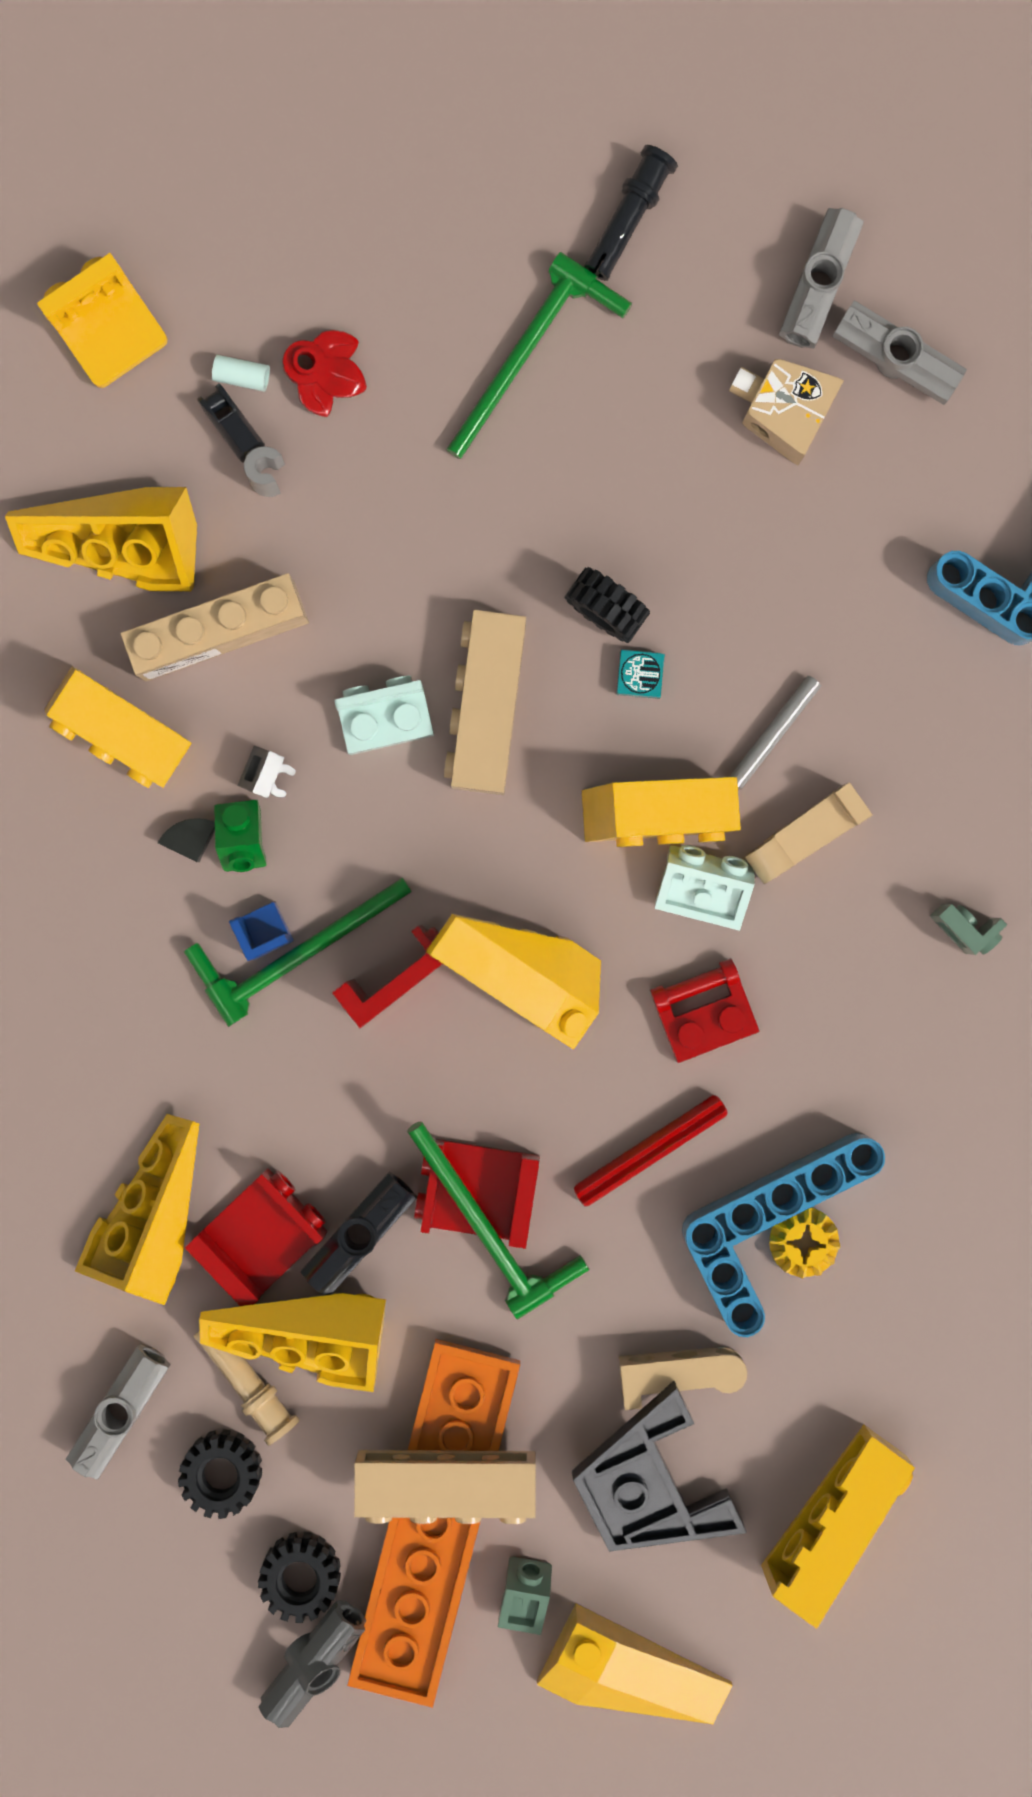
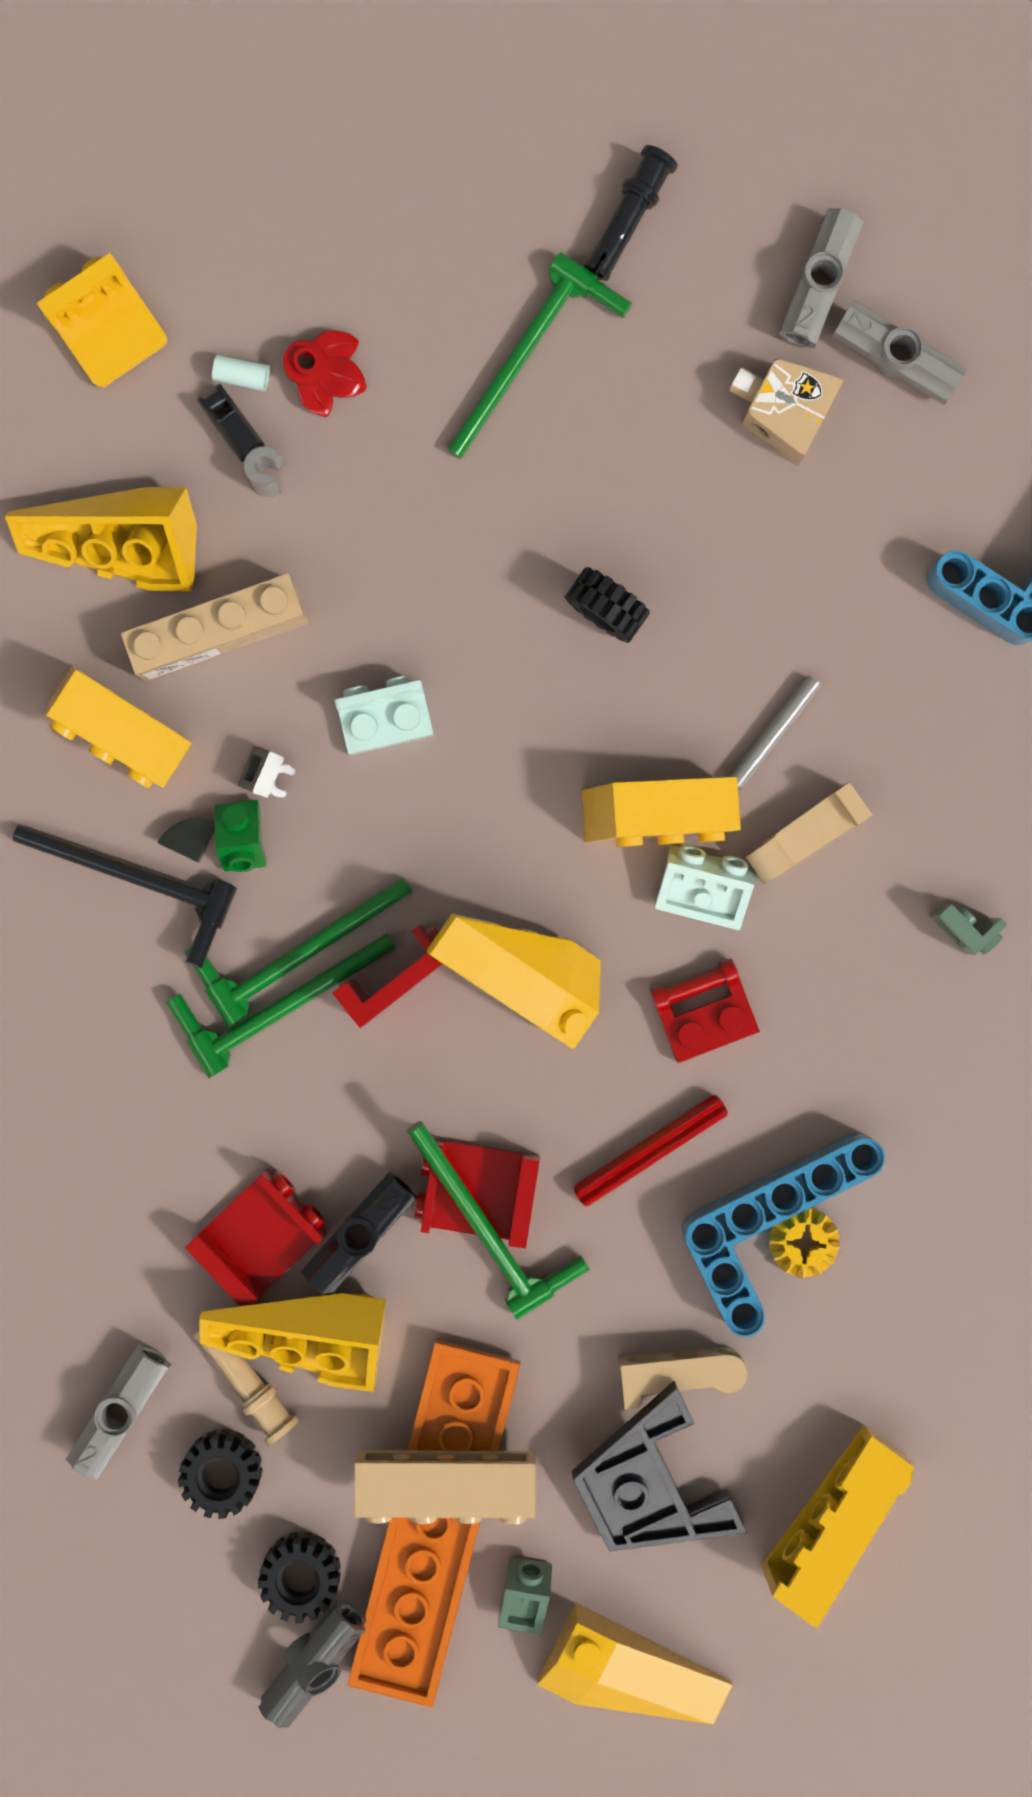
yellow wedge [75,1114,199,1305] -> none
blue panel [229,902,294,961] -> none
tan brick [444,610,526,796] -> none
teal tile [616,650,665,699] -> none
none -> black bar [13,825,237,969]
none -> green bar [166,933,396,1079]

